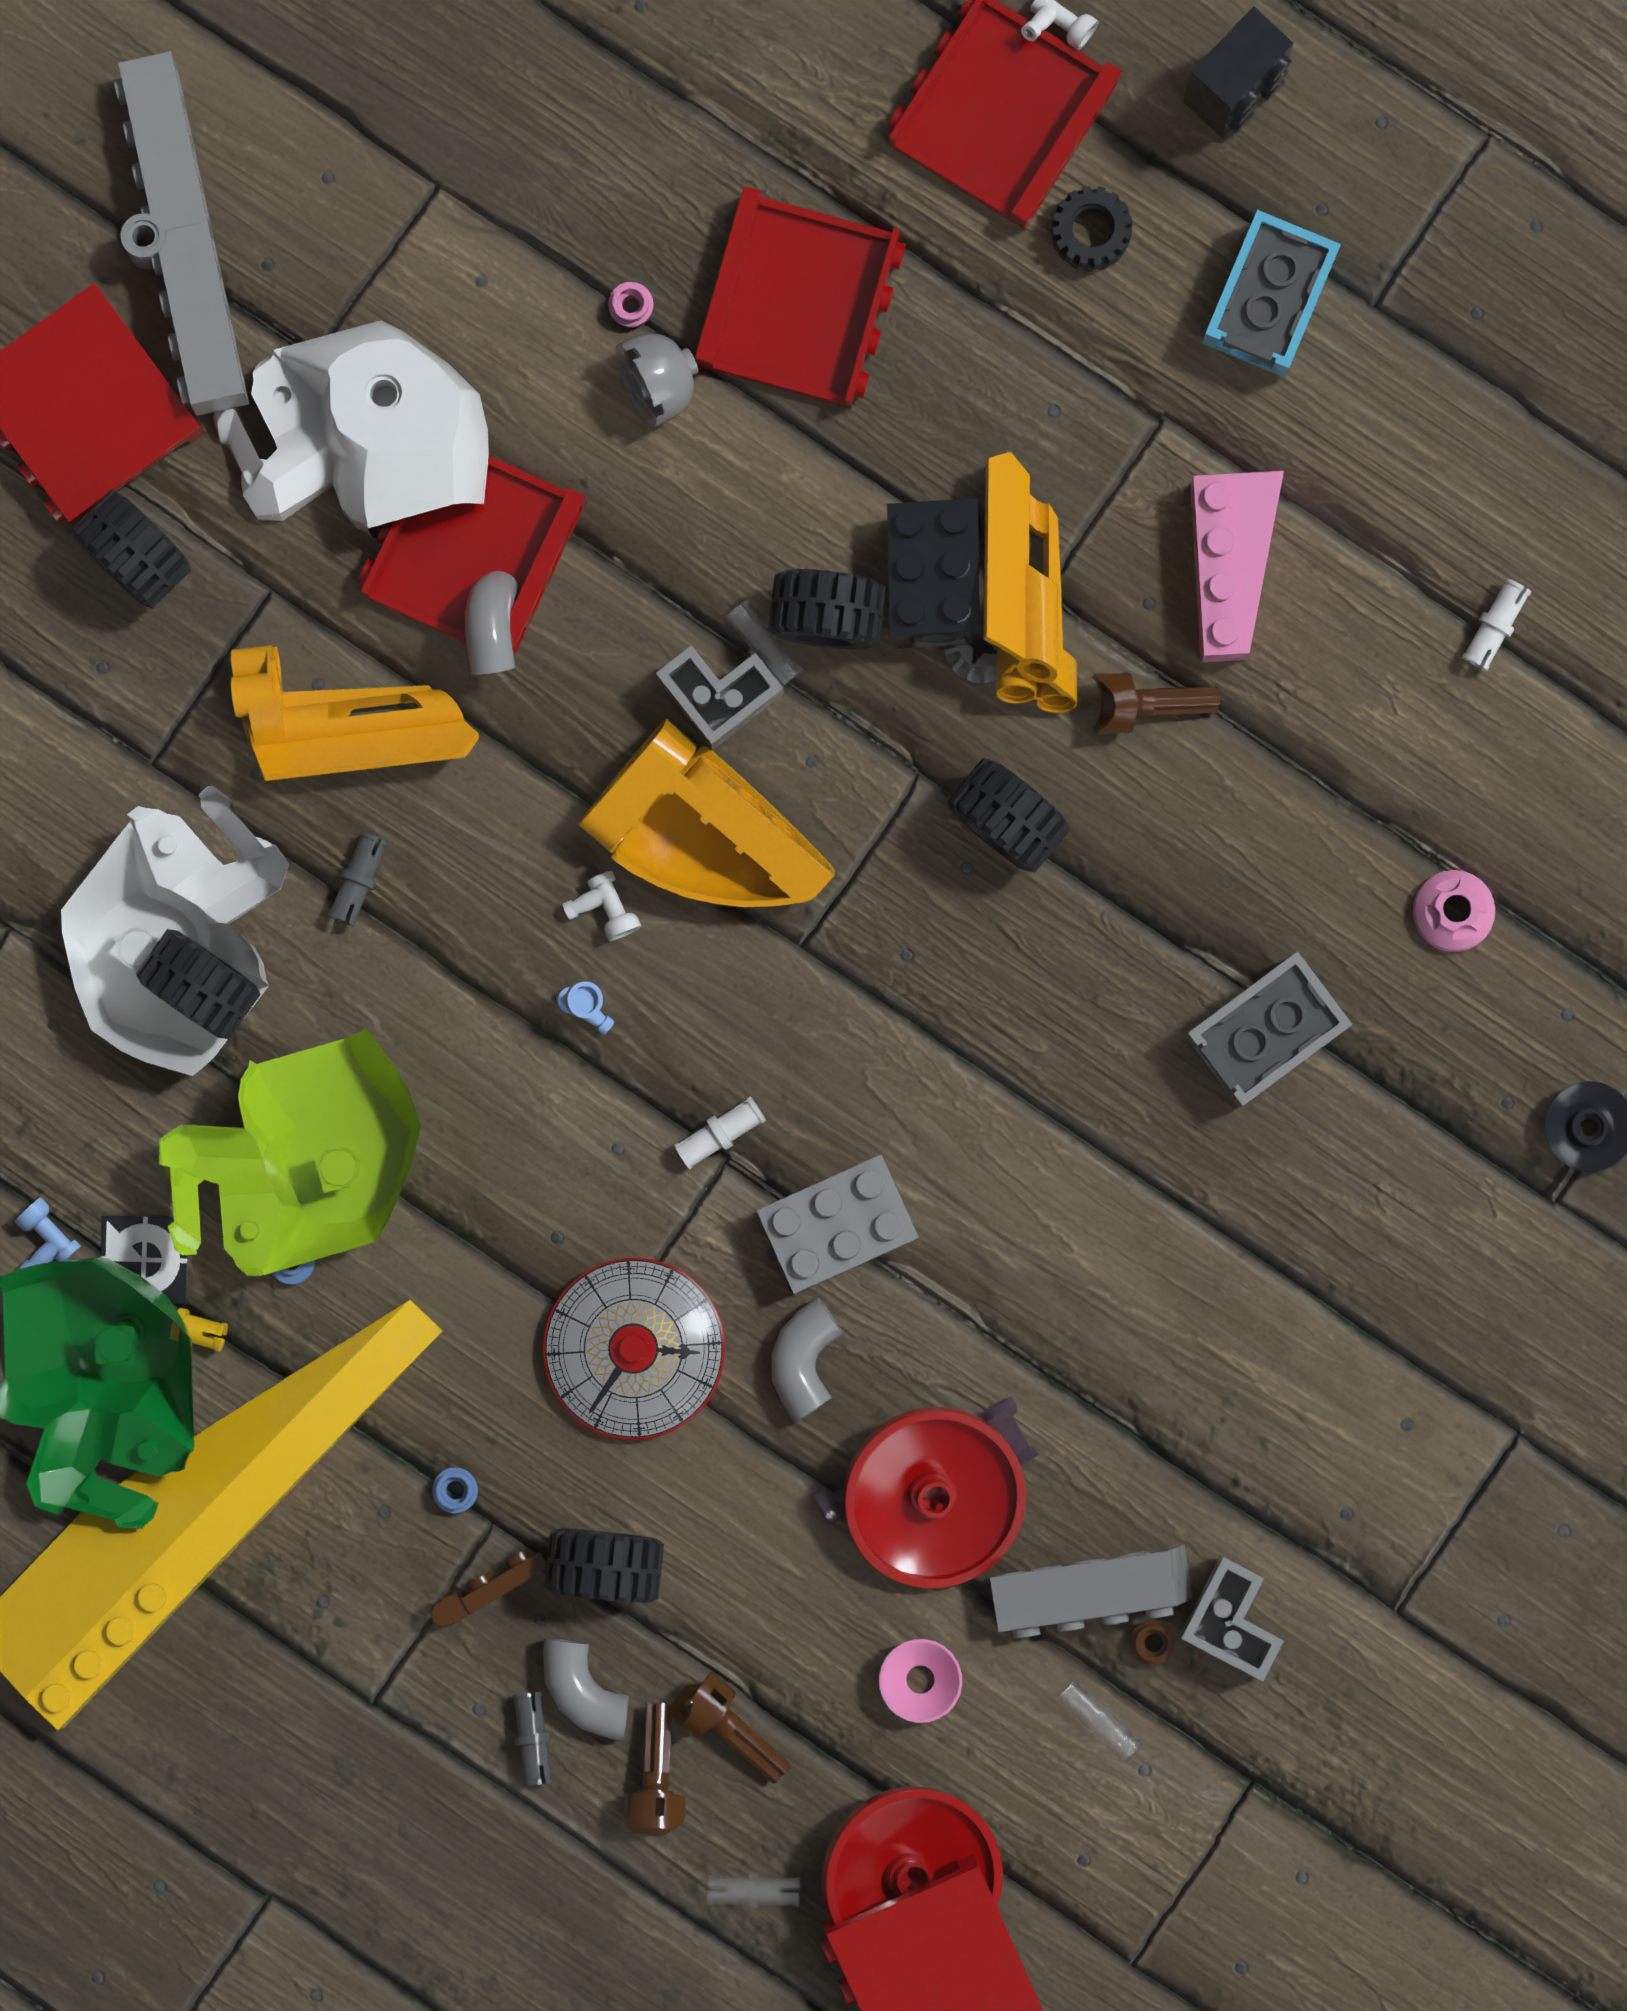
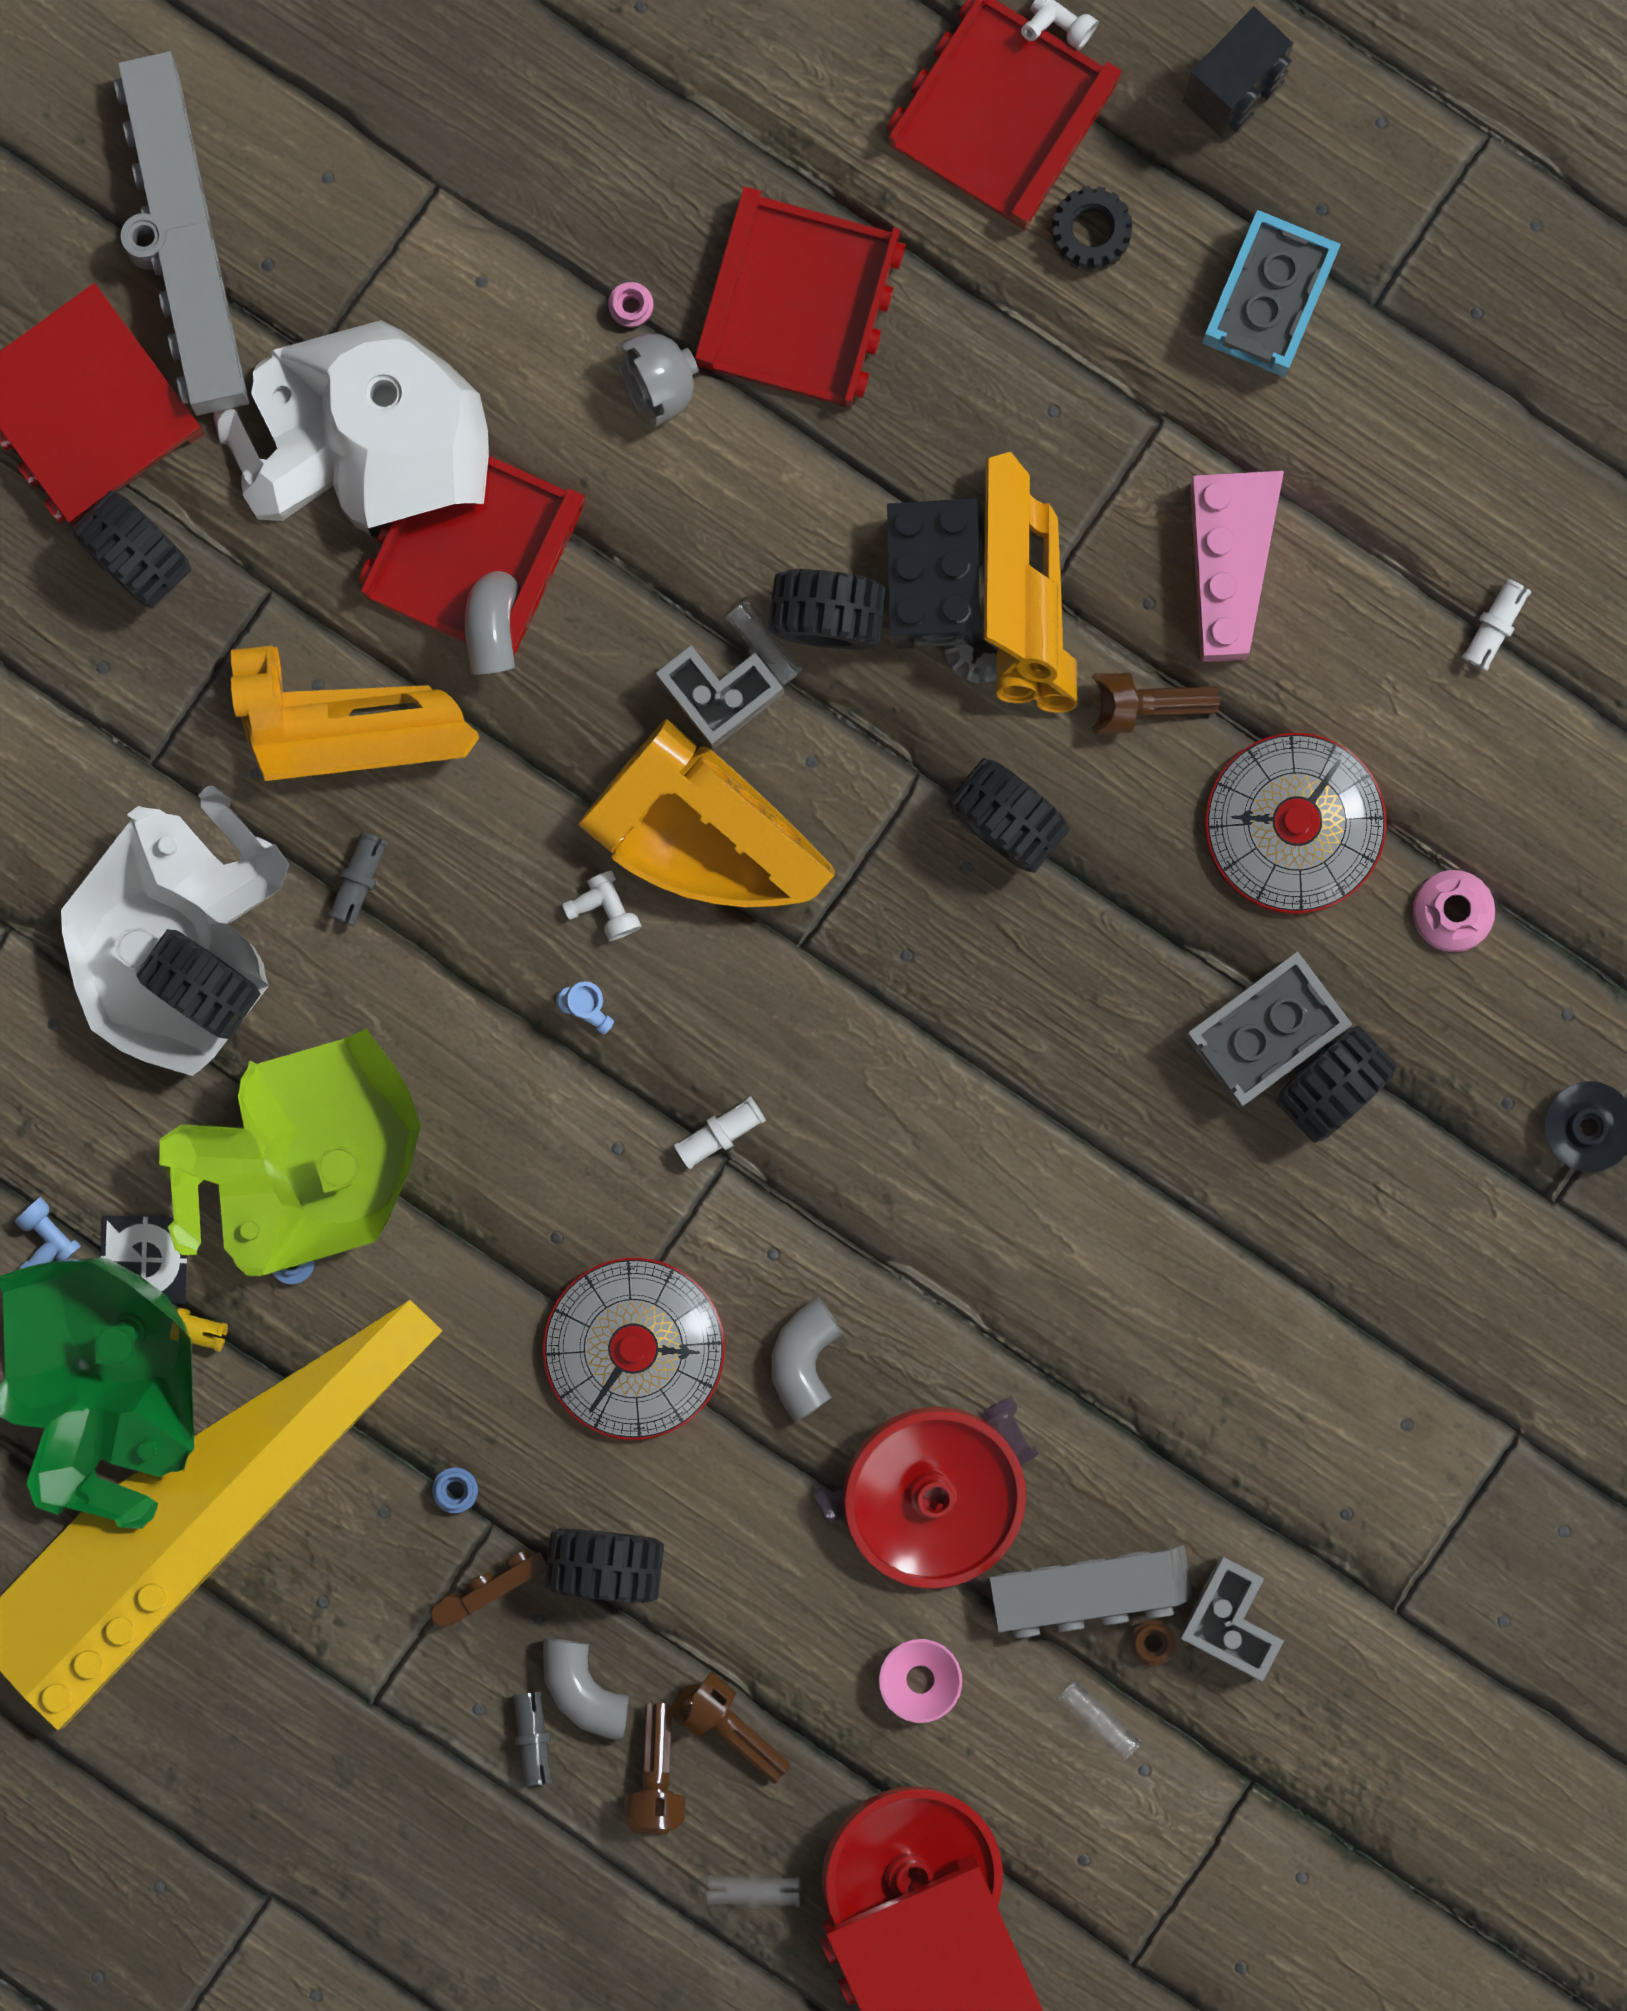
light grey piece [756,1154,919,1295] -> none
none -> light grey dish [1205,733,1386,914]
none -> black tyre [1276,1025,1397,1143]

